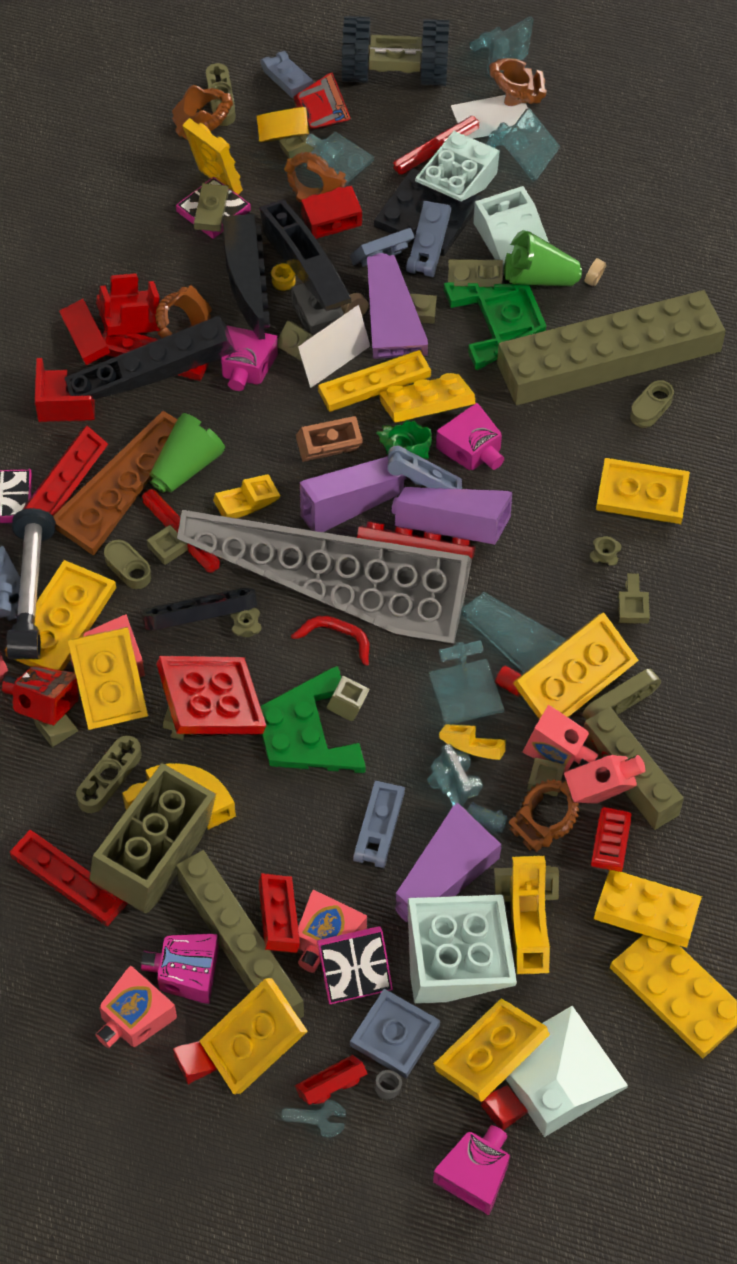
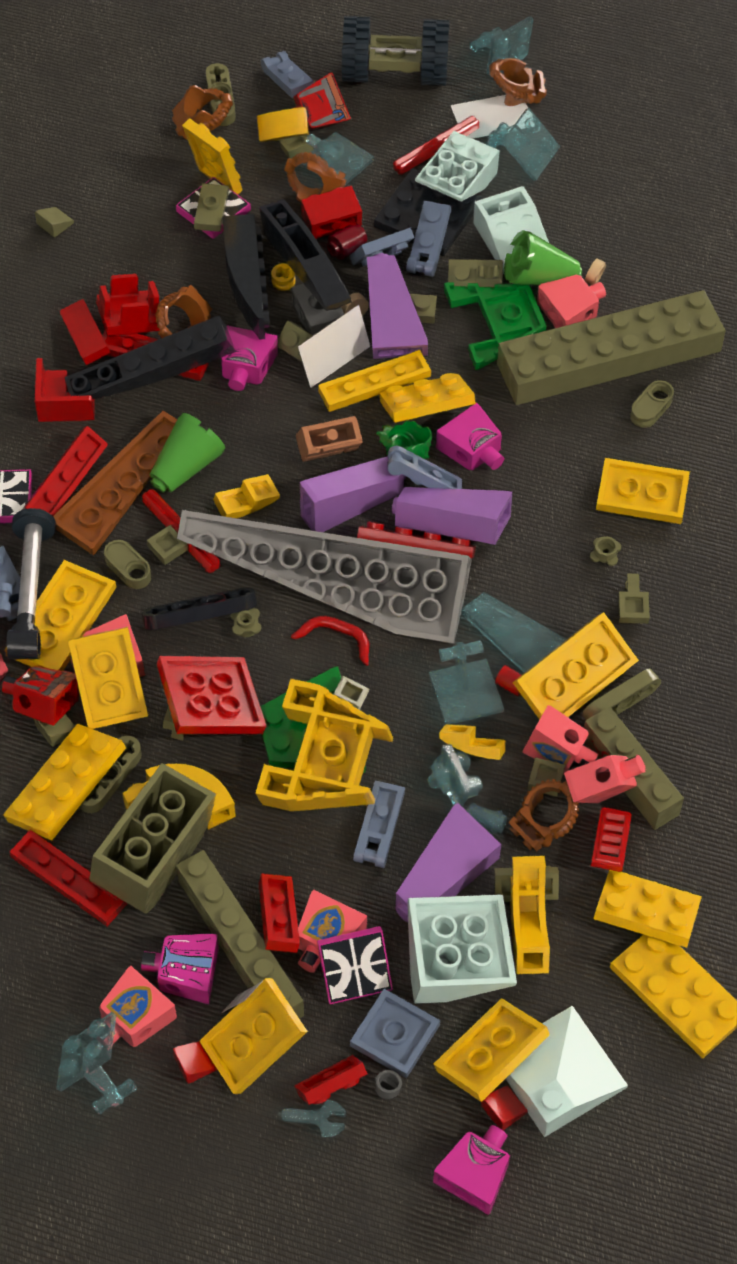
none -> yellow plate [3,724,126,841]
none -> olive slope [35,207,74,238]
none -> clear light blue plate [56,1012,137,1114]
none -> white sticker [222,981,263,1013]
none -> yellow wedge [255,679,393,811]
none -> dark red brick [327,224,367,260]
none -> coral torso [537,275,606,328]

